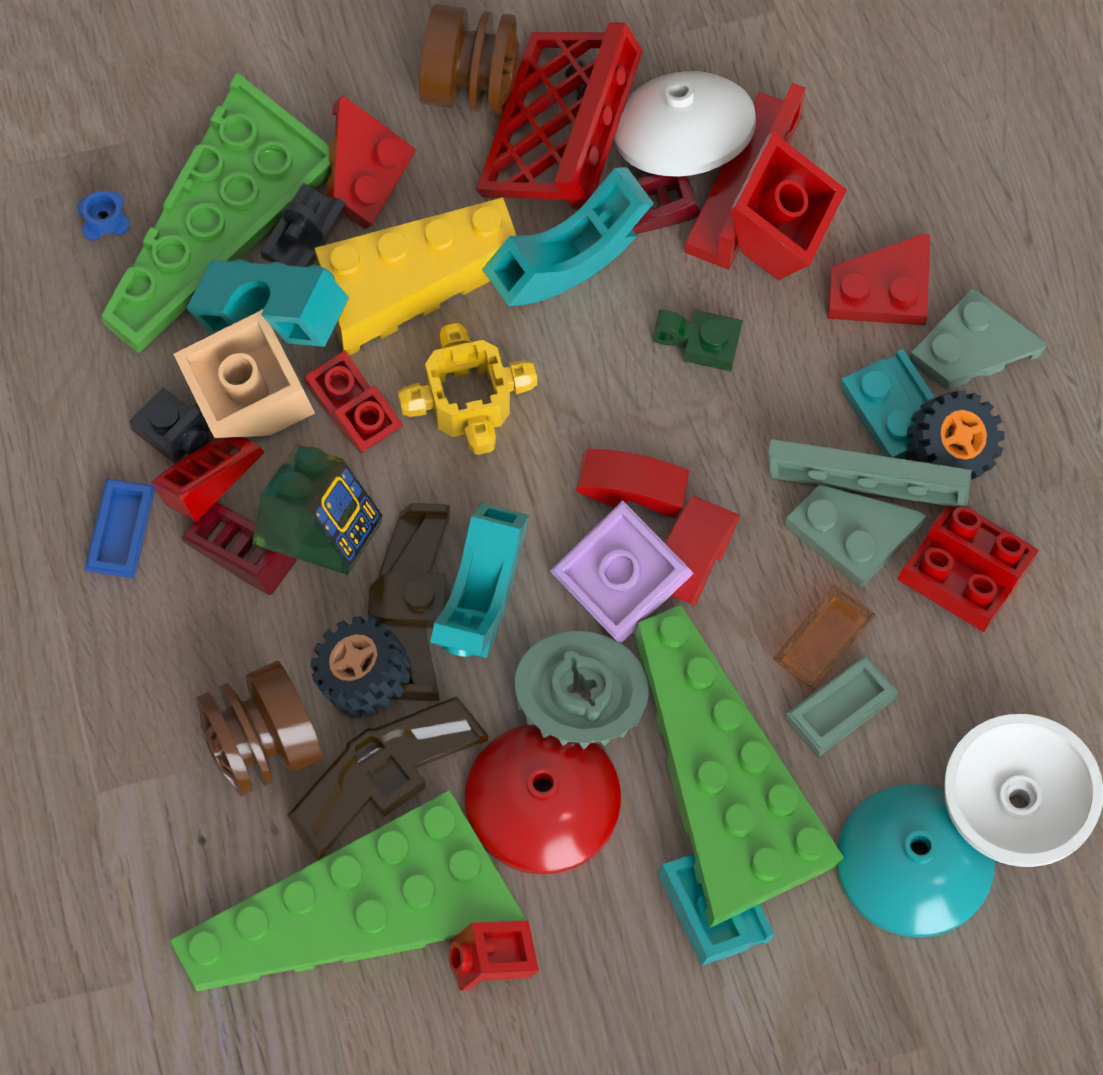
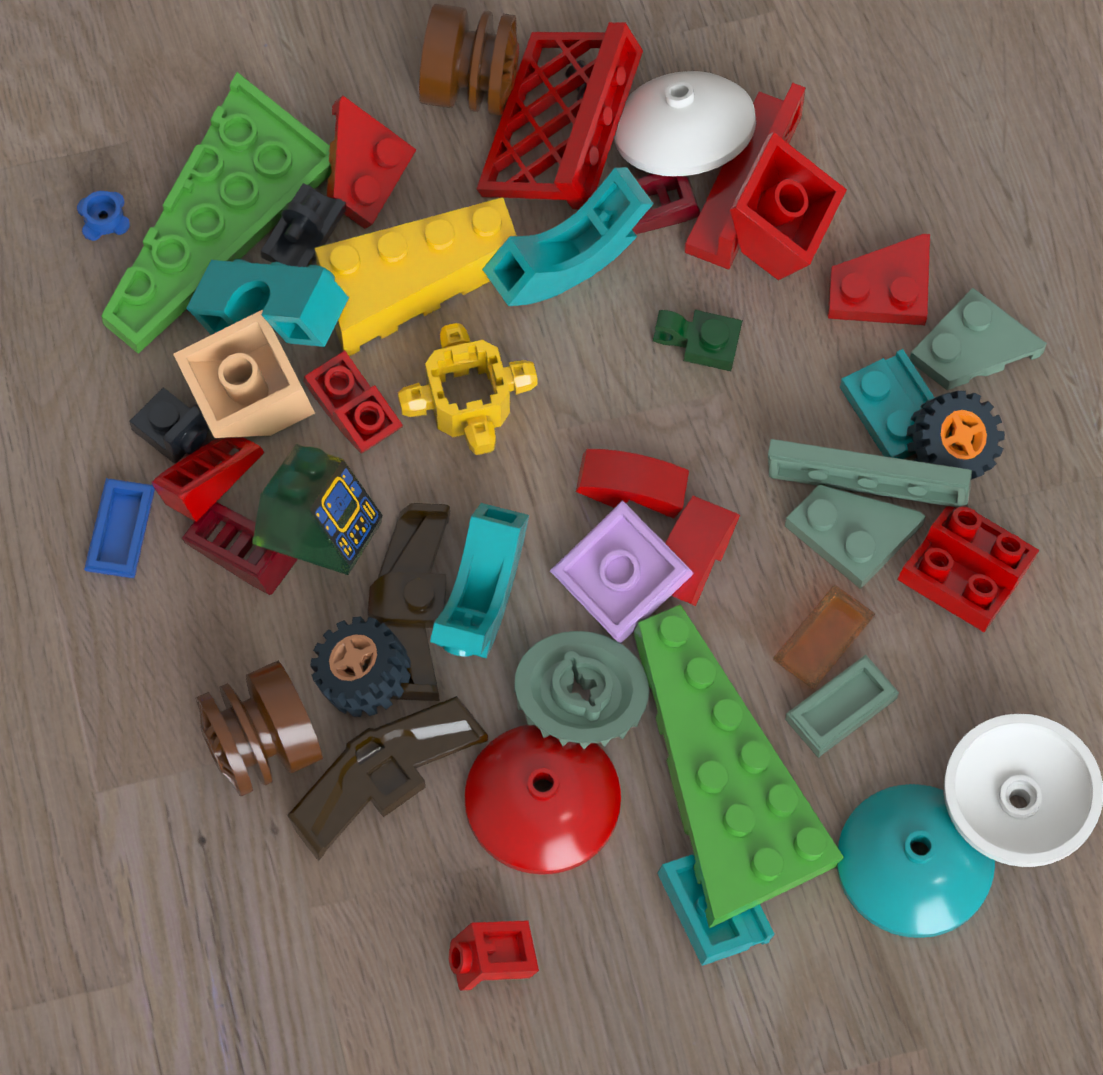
bright green wing [169,790,526,991] -> none

